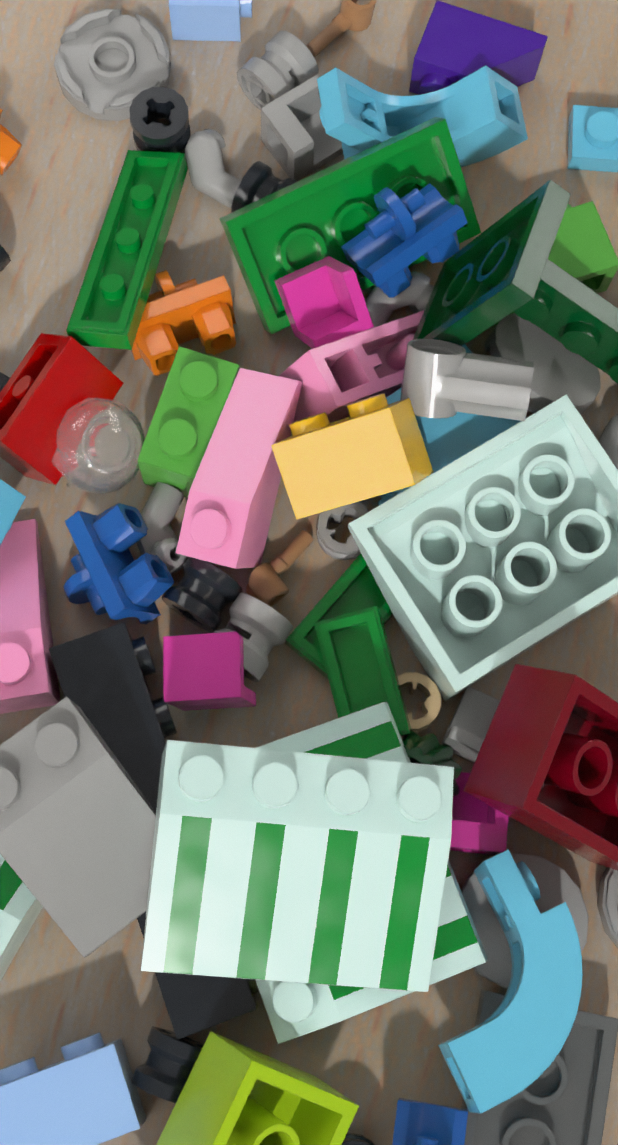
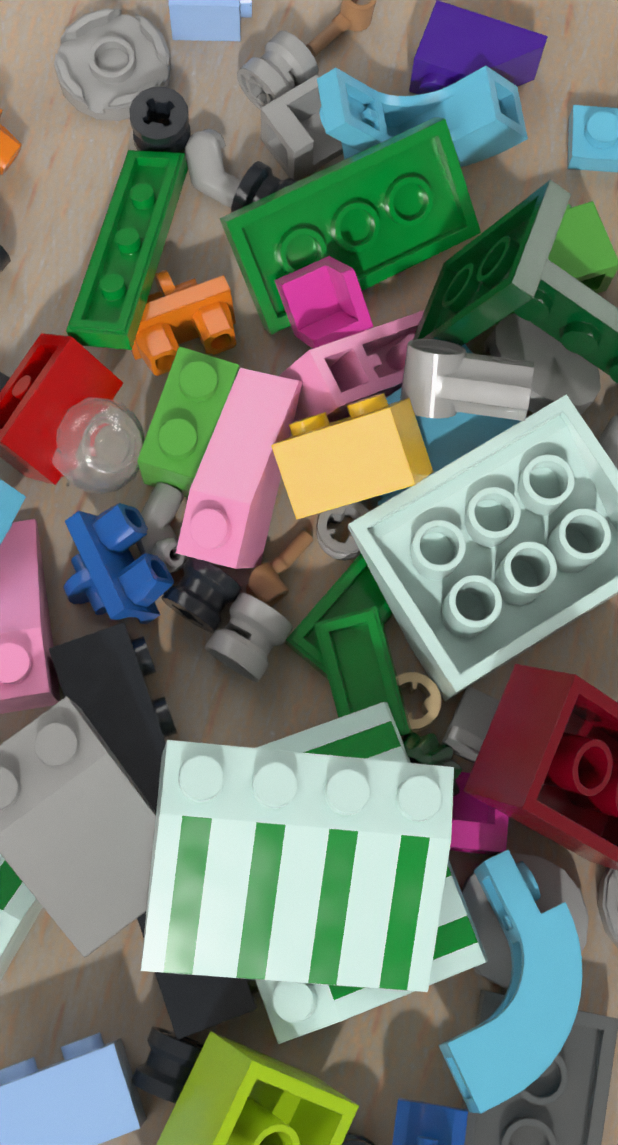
dark pink panel [163,632,256,711] -> none
blue hips [341,183,468,298] -> none
light grey arm [365,271,434,329] -> none

